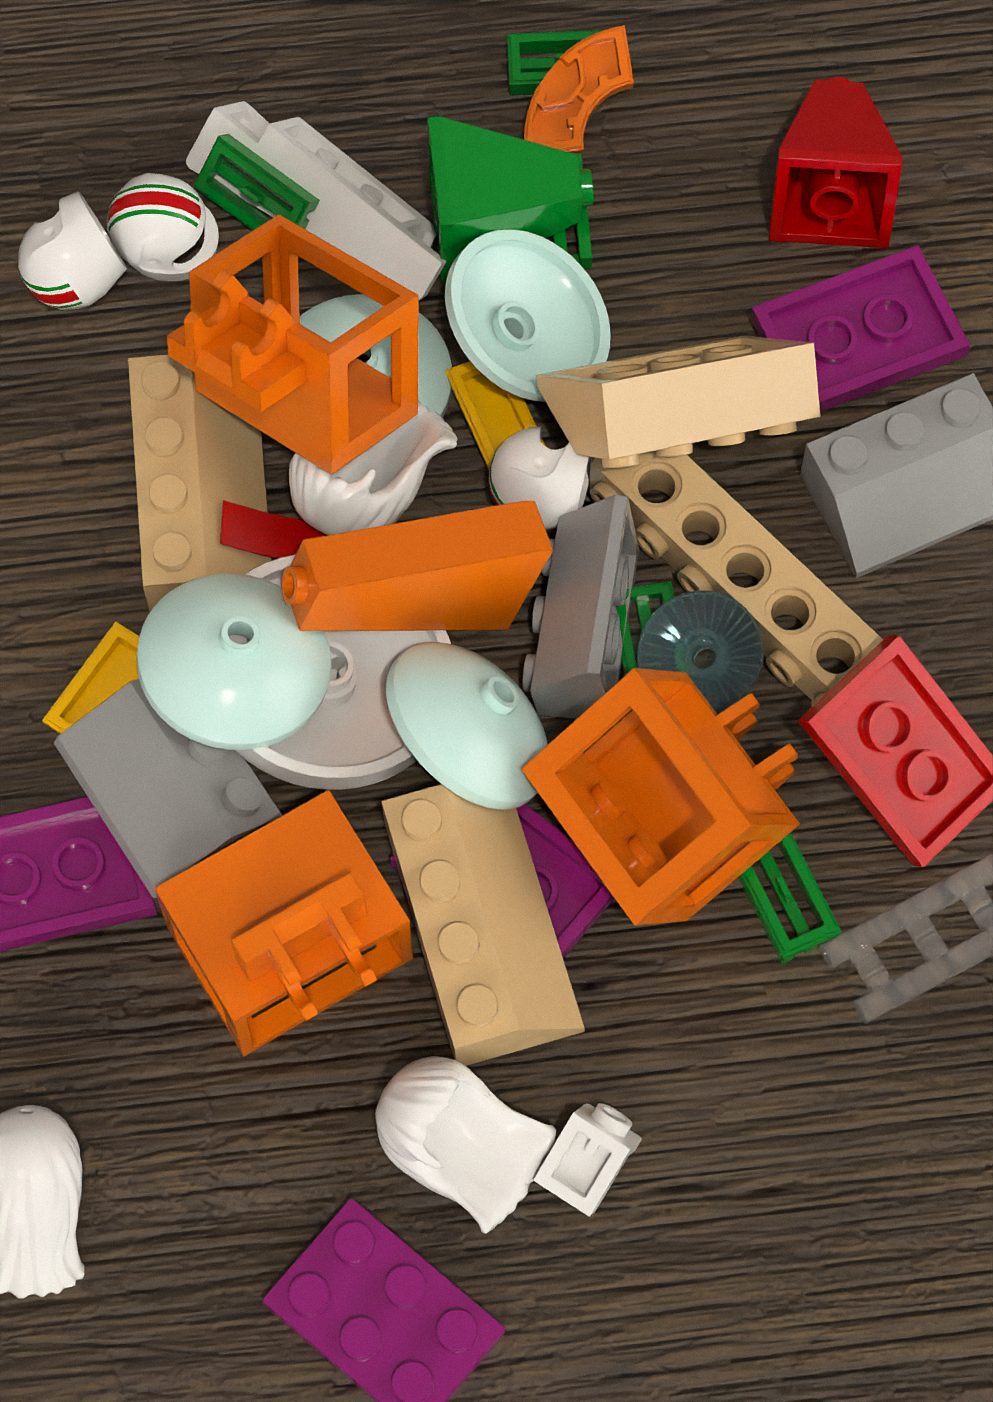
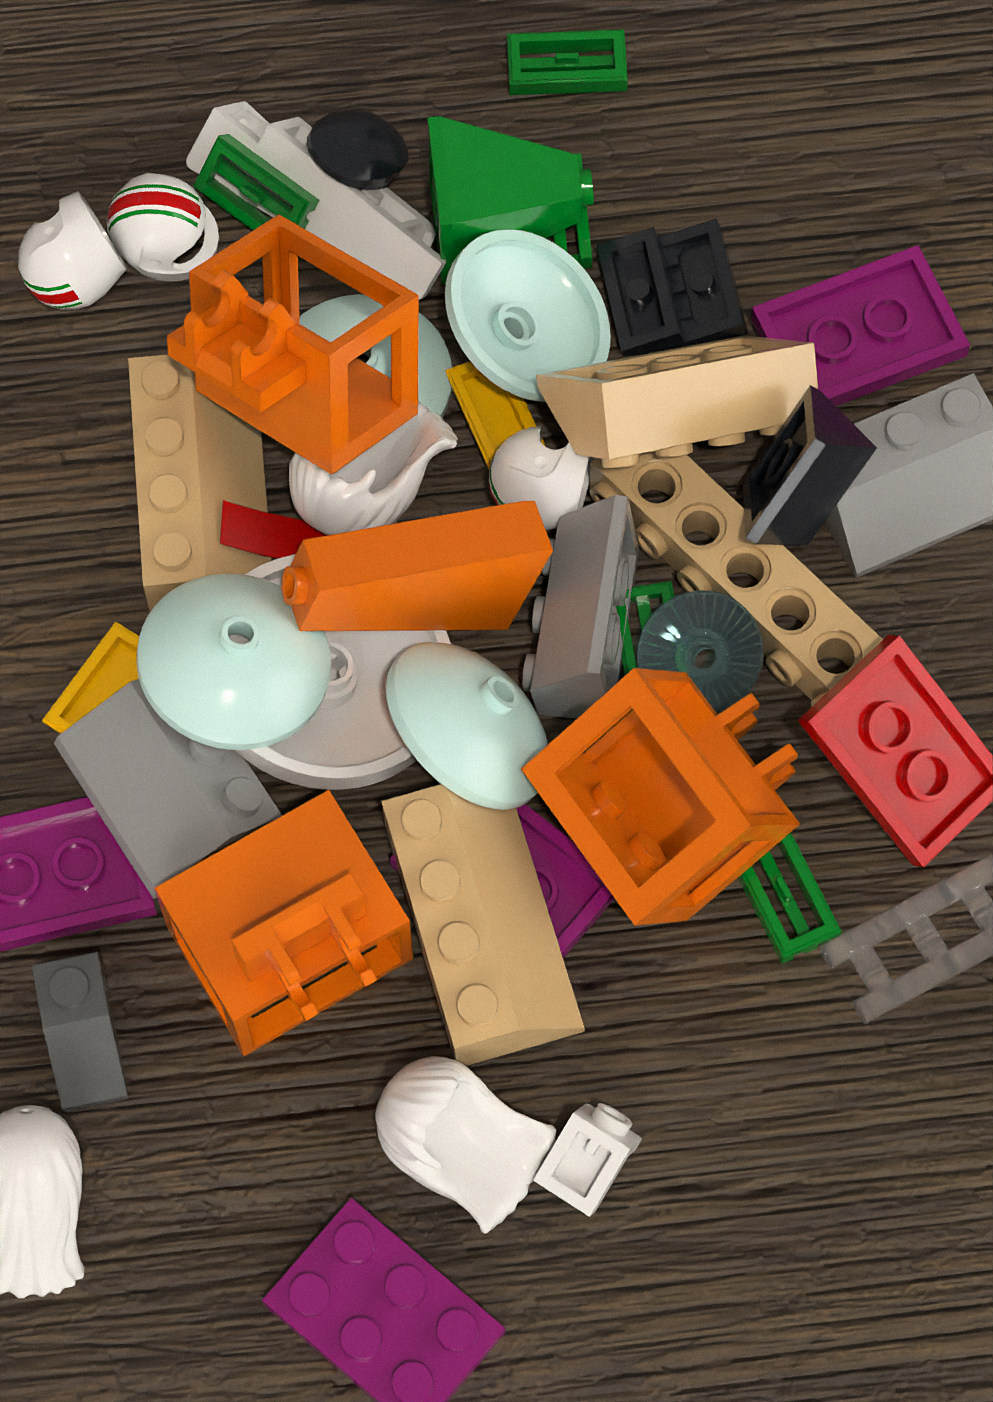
orange tile [524,25,634,155] -> none
red slope [769,77,902,248] -> none
none -> dark grey slope [32,952,129,1112]
none -> black hat [307,109,409,189]
none -> black slope [597,218,749,356]
none -> black slope [743,385,877,545]

